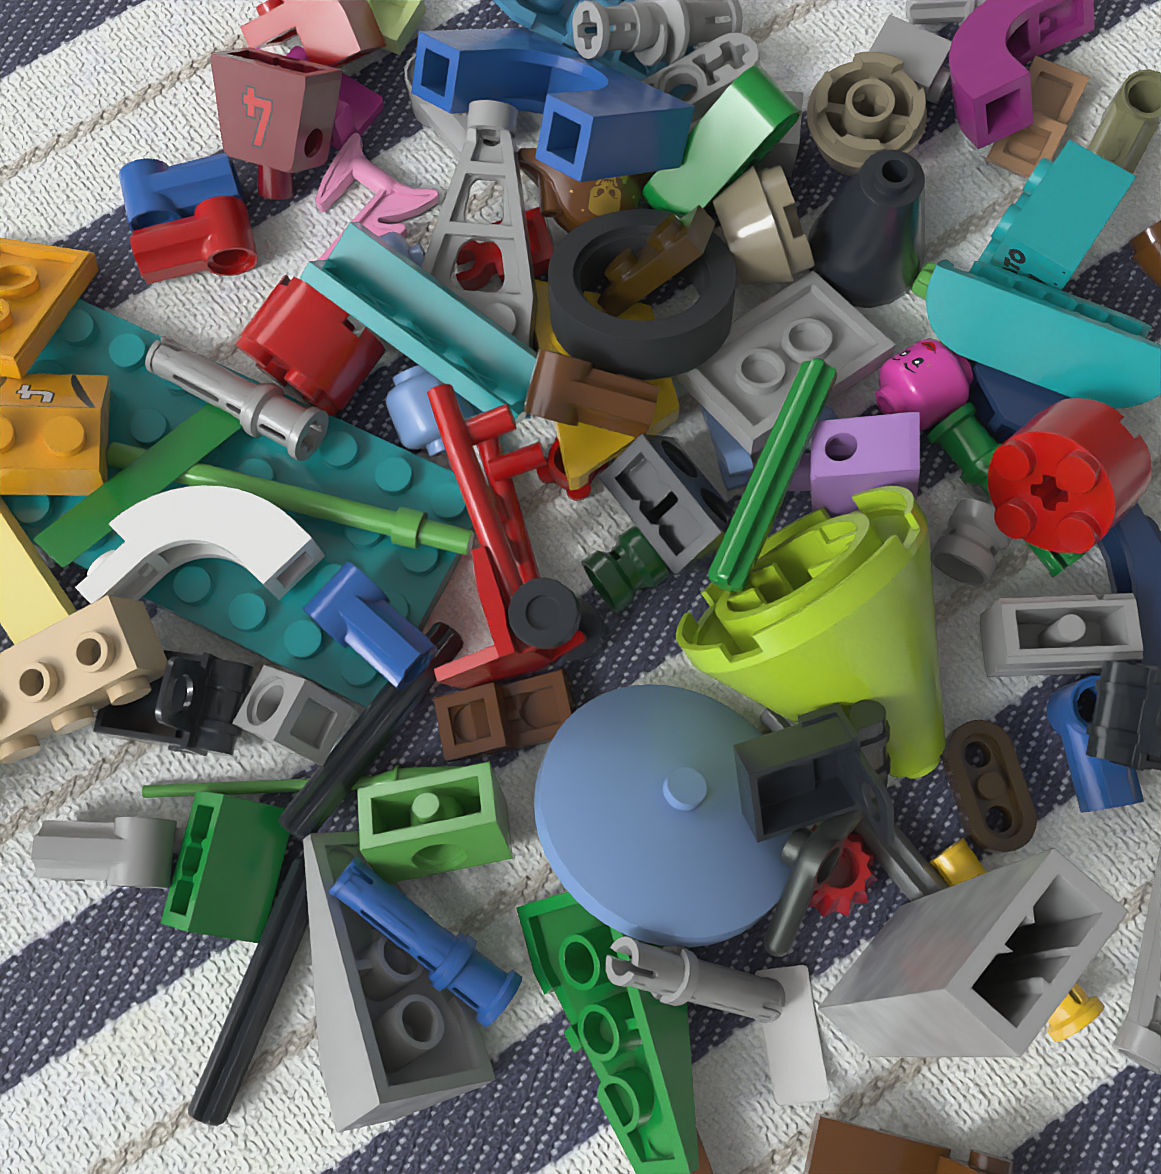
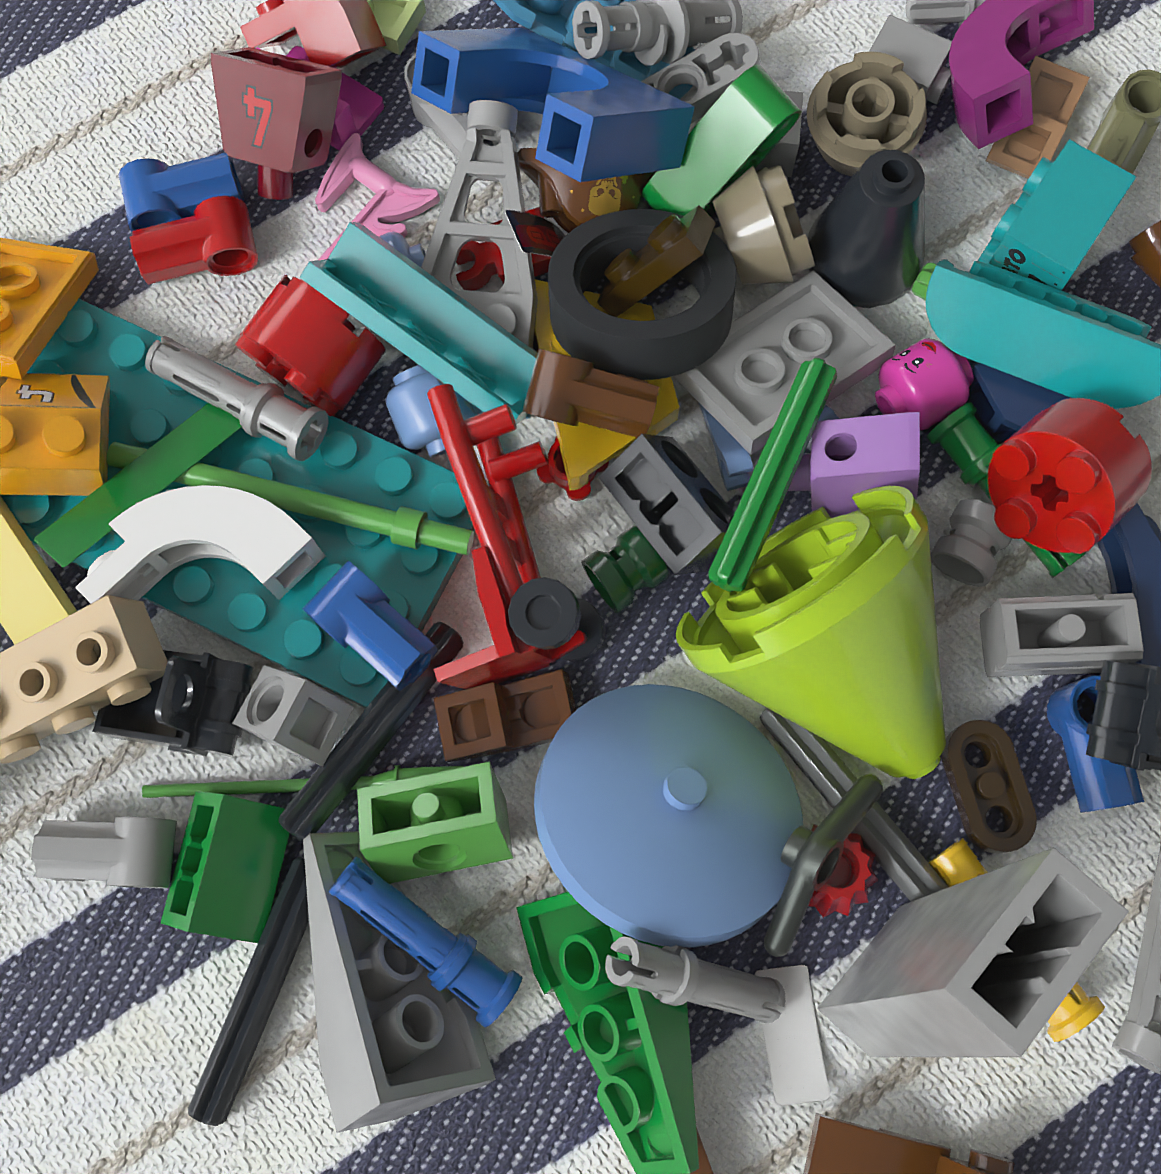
black piece [733,700,894,845] -> none
none -> sticker [505,210,565,257]

